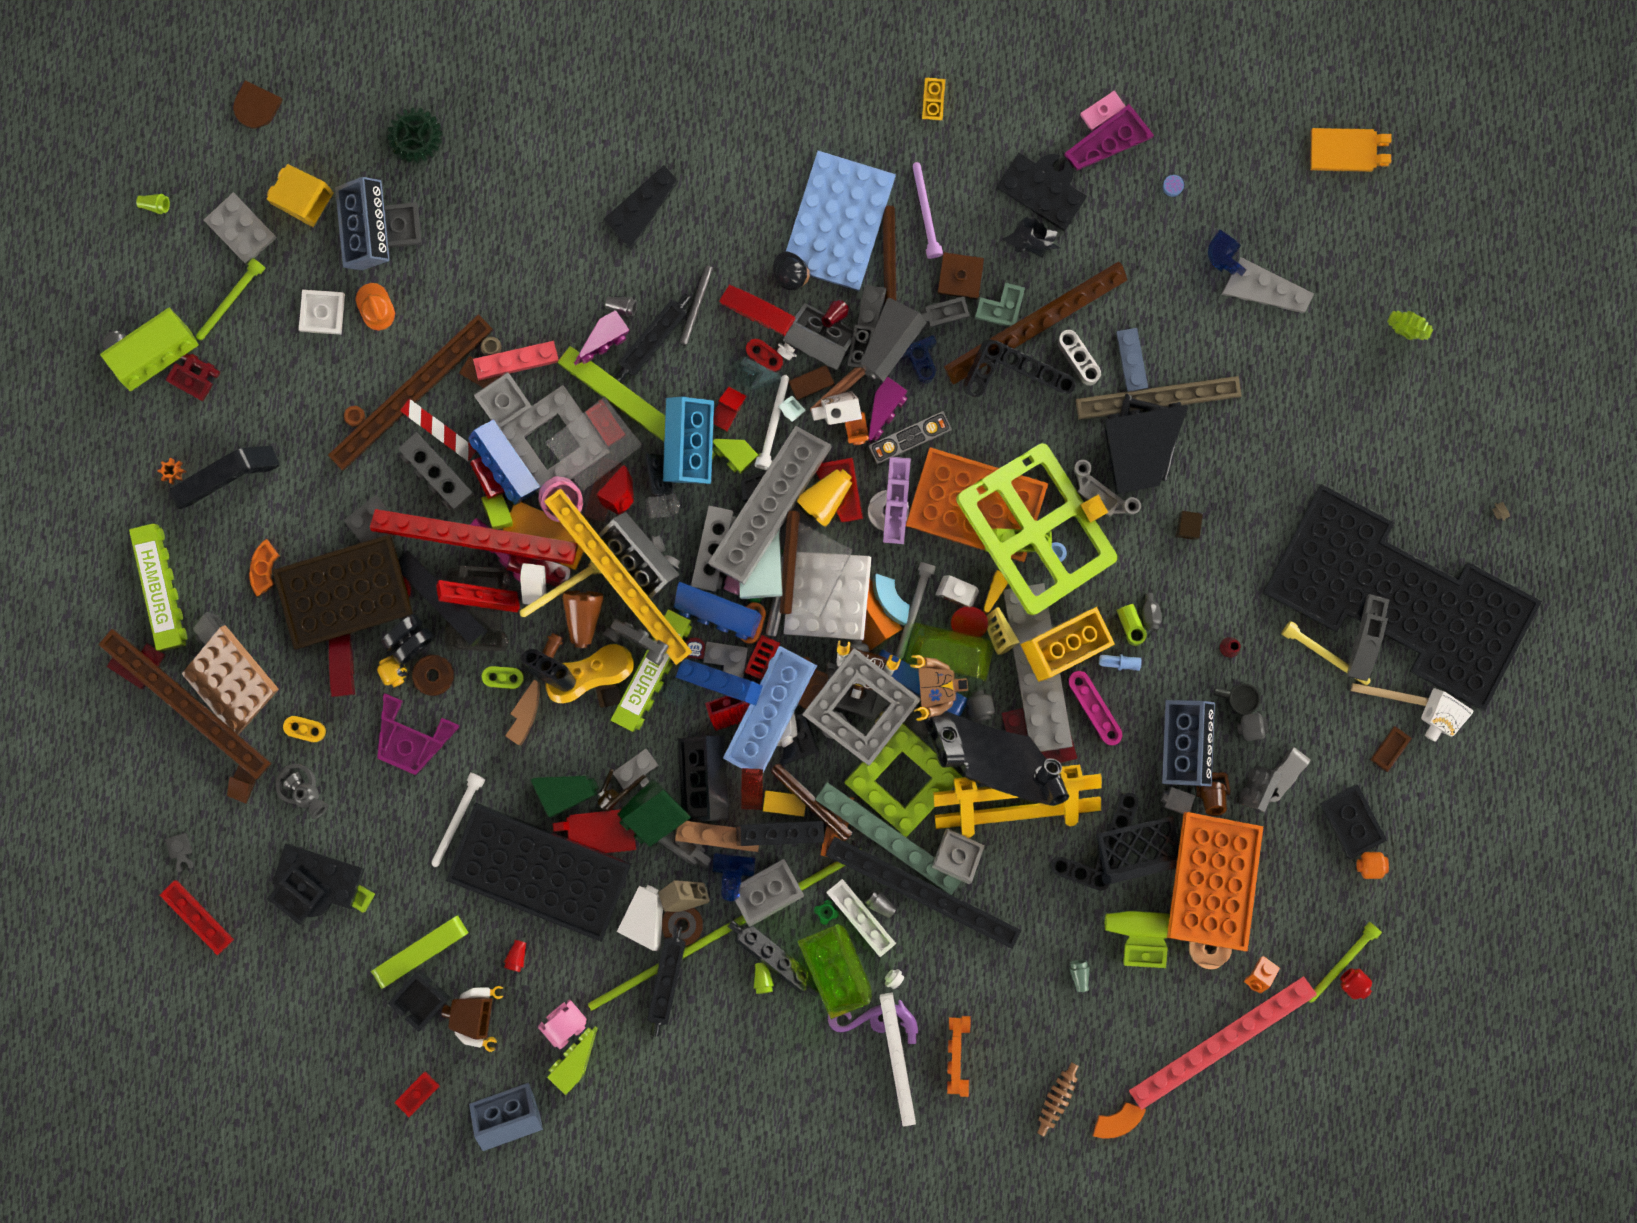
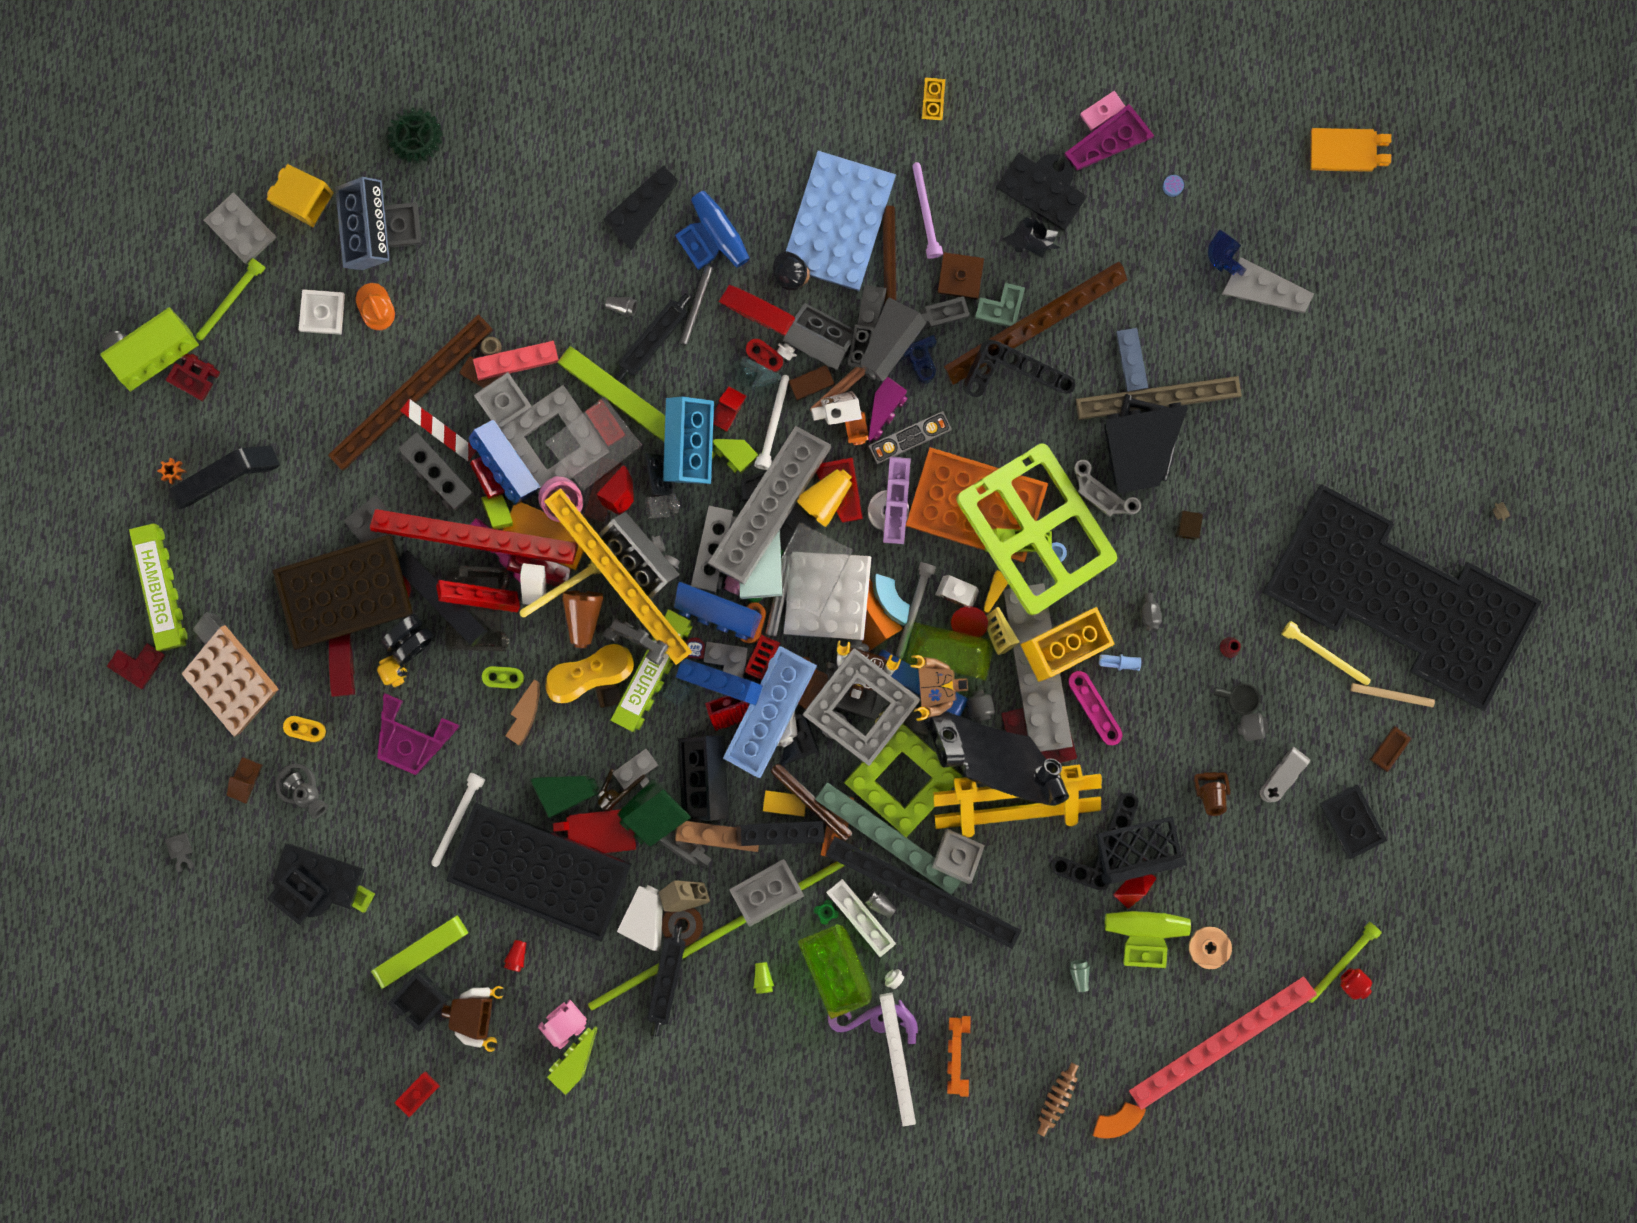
reddish brown plate [98,629,272,779] -> none
lime cone [136,194,170,214] -> none
red plate [159,880,234,955] -> none
reddish brown tile [233,80,283,129] -> none
orange tile [249,539,279,597] -> none
dark orange tile [344,406,366,427] -> none
reddish brown tile [412,655,454,696] -> none
sand blue slope [469,1083,543,1151] -> none
black beam [521,649,576,692] -> none
dark orange pin [542,633,563,658] -> none
slope [574,310,629,366] -> none
clear blue tile [712,853,756,901] -> none
black plate [728,920,821,997] -> none
clear red tile [741,768,763,810] -> none
light aqua plate [778,396,806,422] -> none
reddish brown axle [779,511,800,614] -> none
dark red cone [821,300,849,328] -> none
white beam [1058,330,1101,385] -> none
yellow plate [1080,494,1108,523] -> none
lime piece [1116,604,1147,646] -> none
flat silver brick [1160,787,1195,814] -> none
sand blue brick [1162,700,1215,786] -> none
orange plate [1167,812,1263,951] -> none
dark grey plate [1238,765,1282,812] -> none
orange bracket [1244,956,1280,994] -> none
dark grey slope [1347,594,1389,681] -> none
orange head [1356,852,1389,879] -> none
lime gear [1387,311,1433,340] -> none
white torso [1421,688,1474,742] -> none
none -> blue plate [675,191,750,270]
none -> red slope [1113,874,1156,909]

